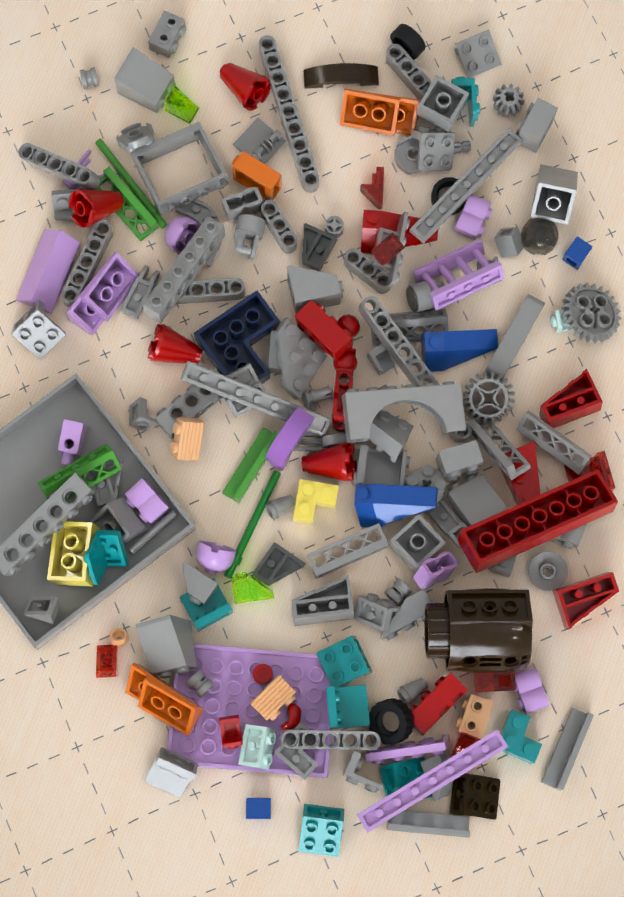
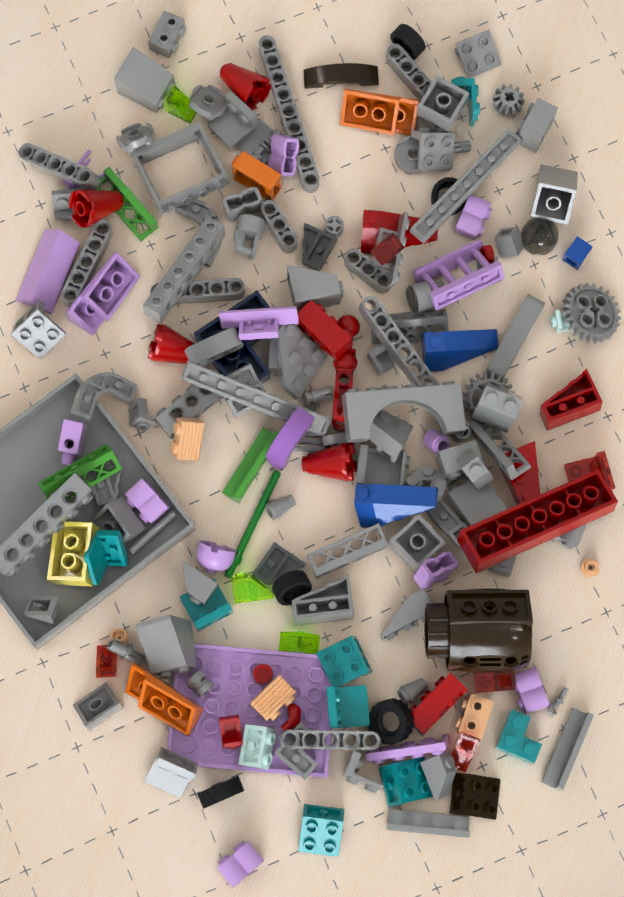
light grey wheel [80,67,98,89] -> none
bright green bar [95,138,167,229] -> none
light grey hinge [120,265,160,319] -> none
lavender cylinder [165,216,201,255] -> none
blue panel [246,798,271,819] -> none
light yellow brick [293,479,339,525] -> none
light grey bracket [354,593,400,632] -> none
lavender plate [357,729,508,833] -> none
clear red slope [360,167,384,209] -> none
light grey wheel [384,578,412,606] -> none
light grey fence [516,410,592,475] -> none
light grey dish [528,551,568,591] -> none
red wedge [553,572,619,629] -> none
none -> light grey plate [70,372,137,421]
none -> light grey slope [73,682,123,731]
none -> light grey axle [107,638,145,665]
none -> light grey beam [184,327,244,366]
none -> light grey plate [189,85,228,121]
none -> black tyre [197,776,245,809]
none -> light grey bracket [208,91,259,149]
none -> lavender brick [217,841,264,888]
none -> lavender bracket [219,306,299,340]
none -> lavender brick [268,134,299,176]
none -> black tyre [272,570,312,606]
none -> clear neon green slope [279,631,320,654]
none -> lavender brick [423,429,450,454]
none -> light grey slope [455,449,494,490]
none -> light grey slope [471,382,523,433]
none -> red tile [480,245,494,264]
none -> light grey hand [548,687,569,715]
none -> light nougat plate [580,558,600,578]

